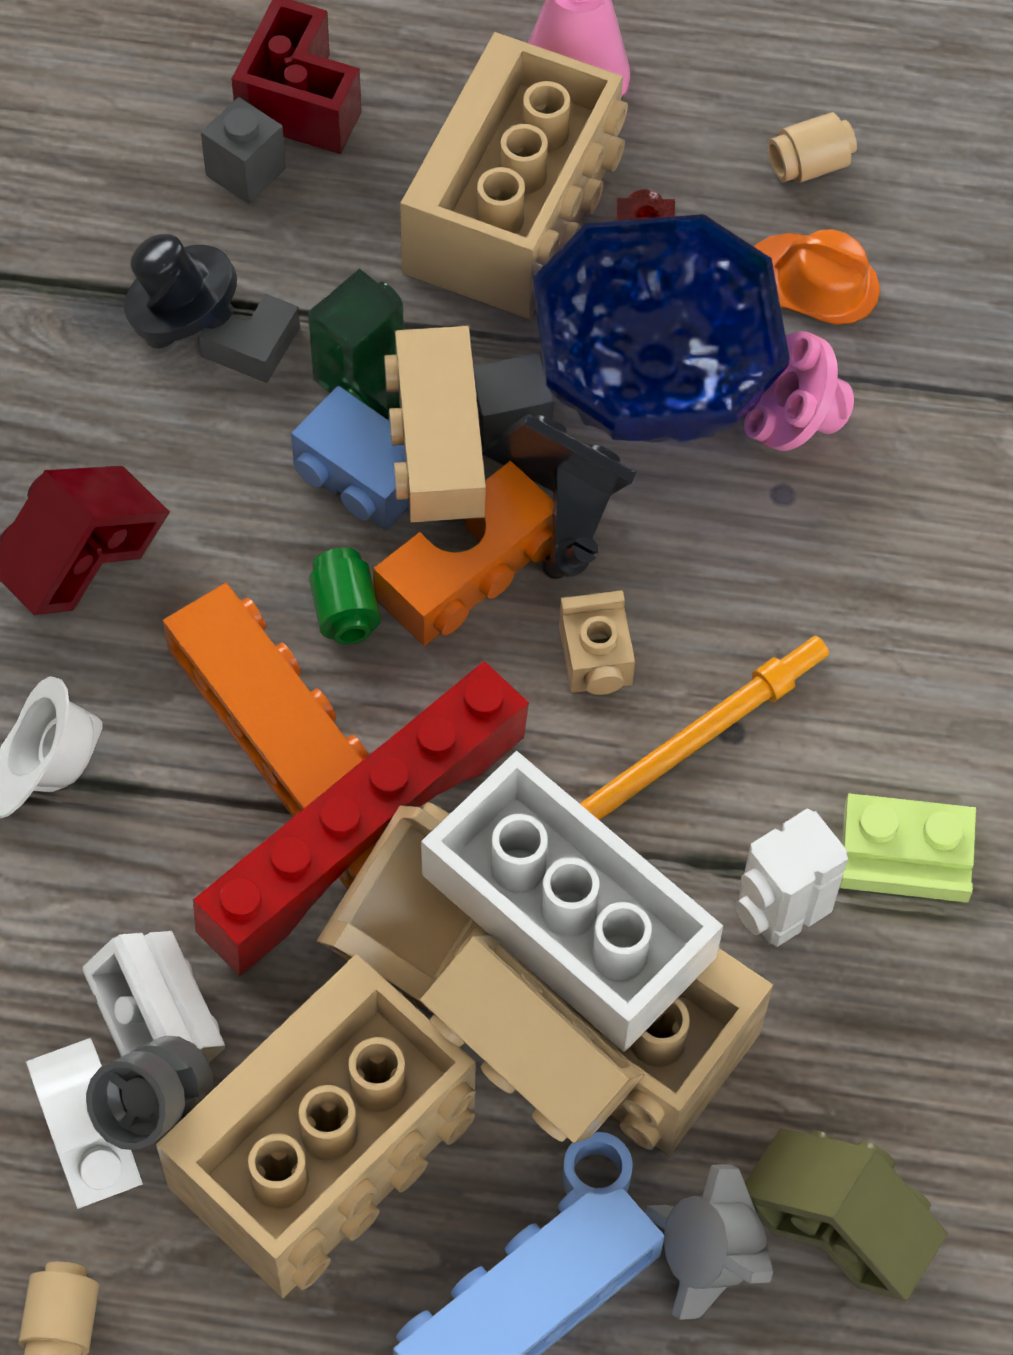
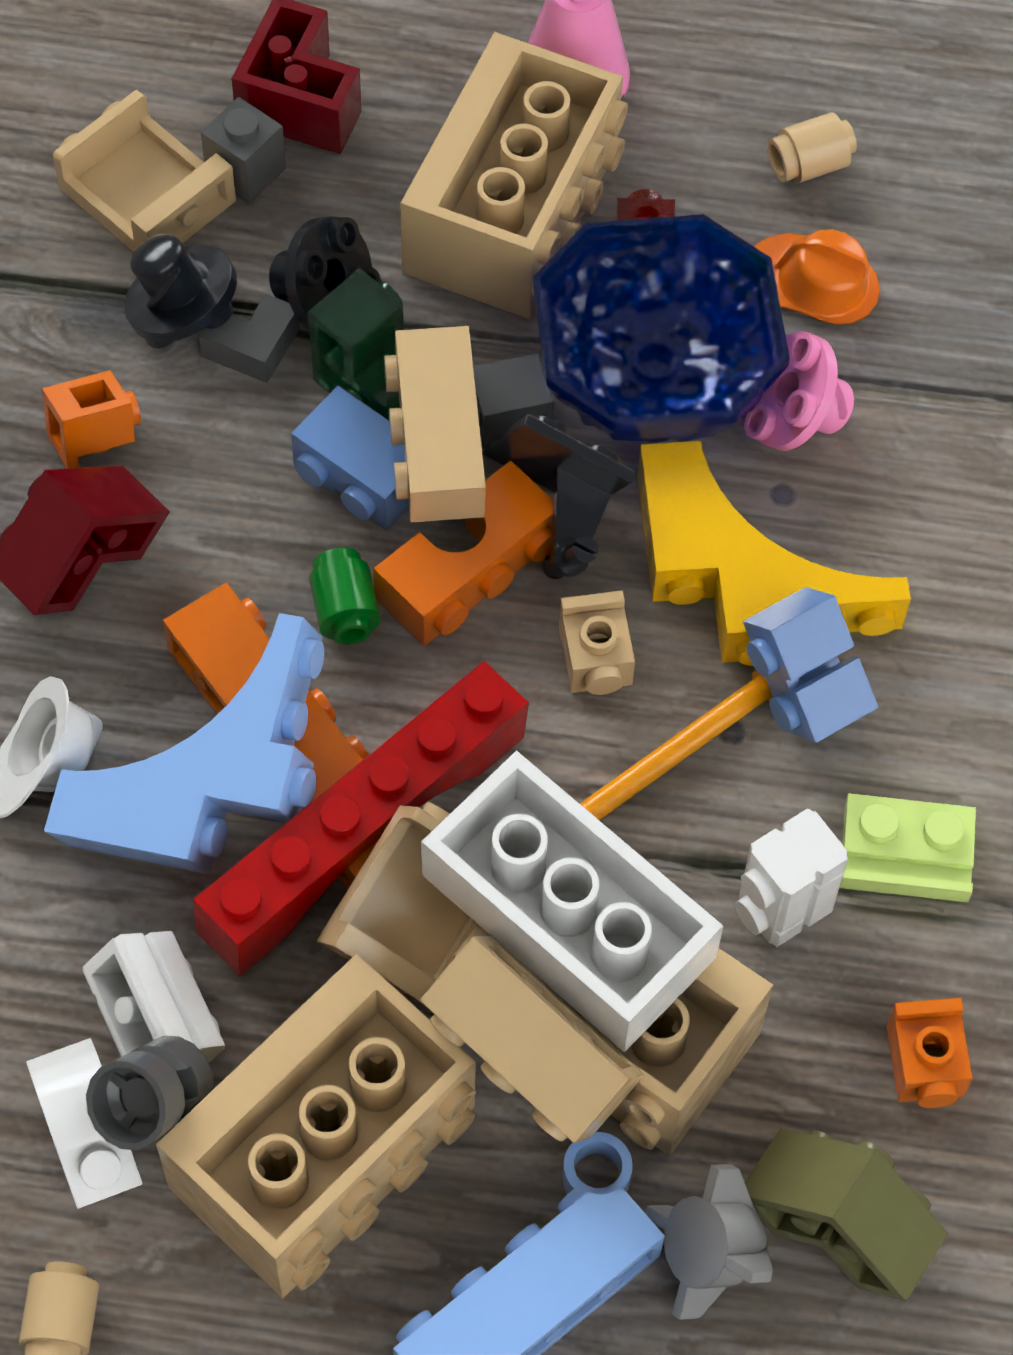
none -> orange brick [42,370,141,469]
none -> light blue arch [44,613,324,874]
none -> tan panel [53,90,236,252]
none -> black plate [269,216,381,336]
none -> yellow arch [637,441,911,666]
none -> medium blue piece [743,587,879,743]
none -> orange brick [886,998,973,1108]

